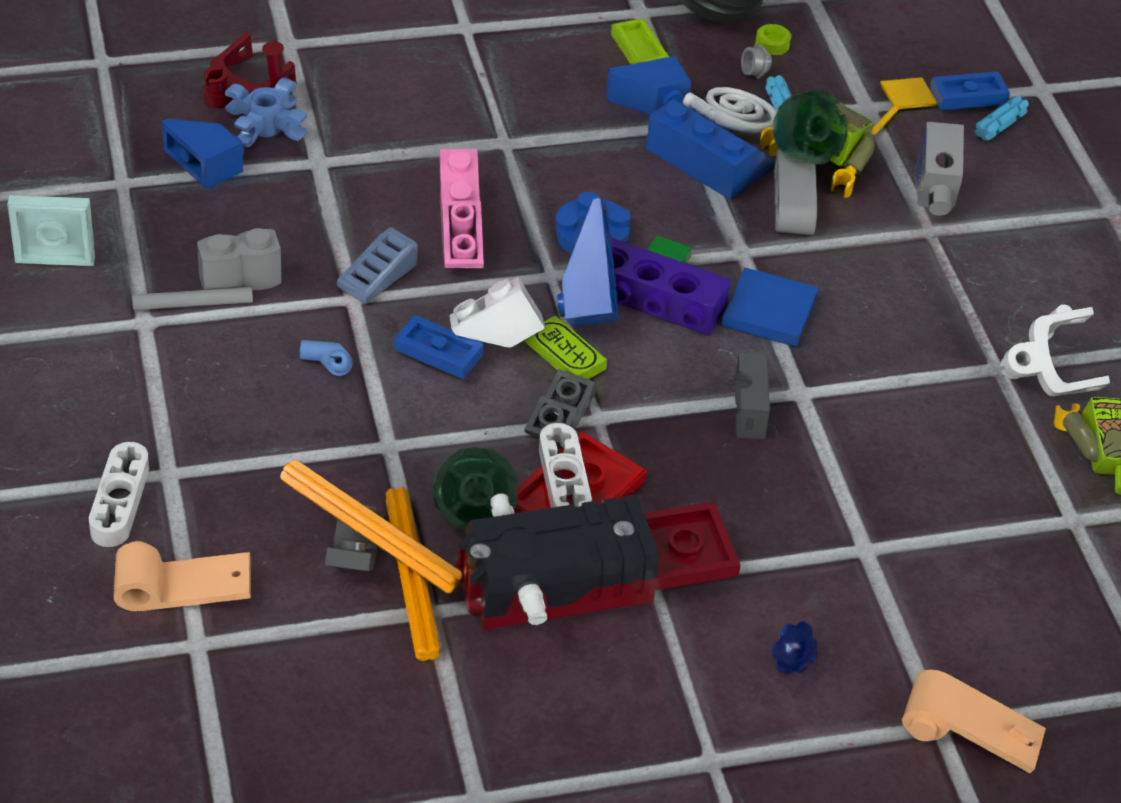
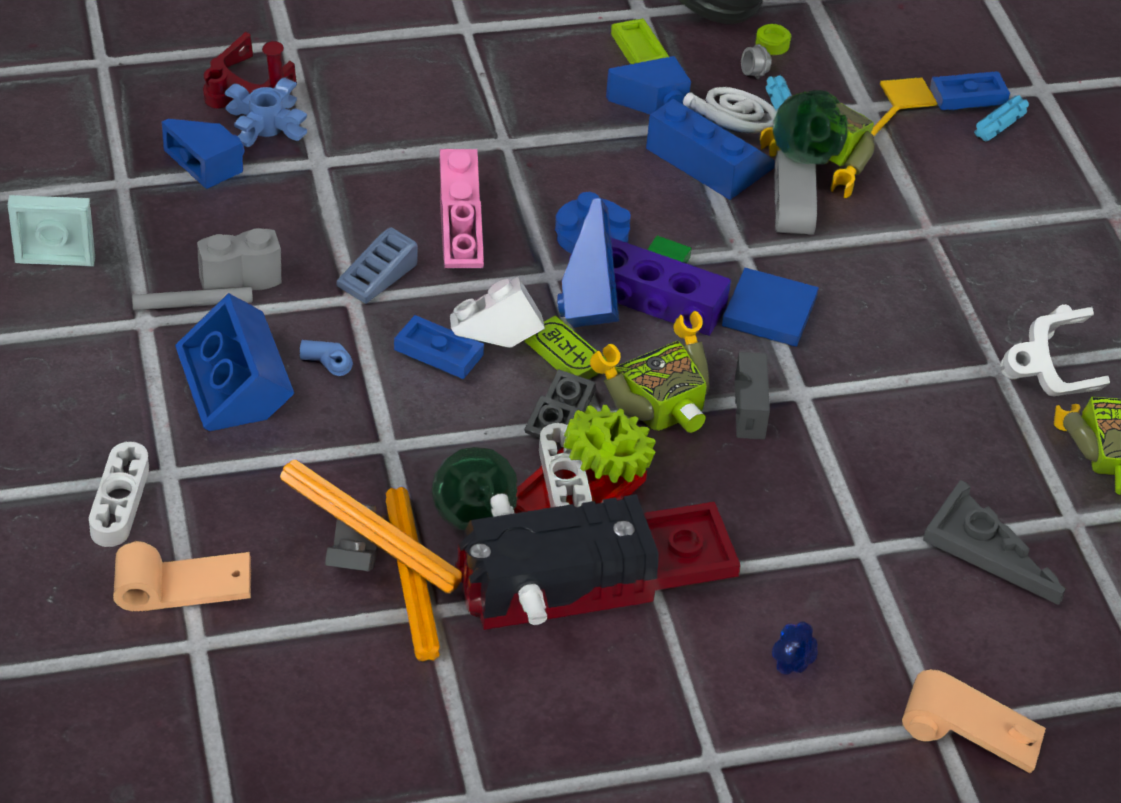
light grey torso [915,122,964,216] -> none
none -> blue slope [175,293,295,431]
none -> lime gear [563,405,656,483]
none -> torso [590,311,710,433]
none -> dark grey wing [923,480,1066,605]

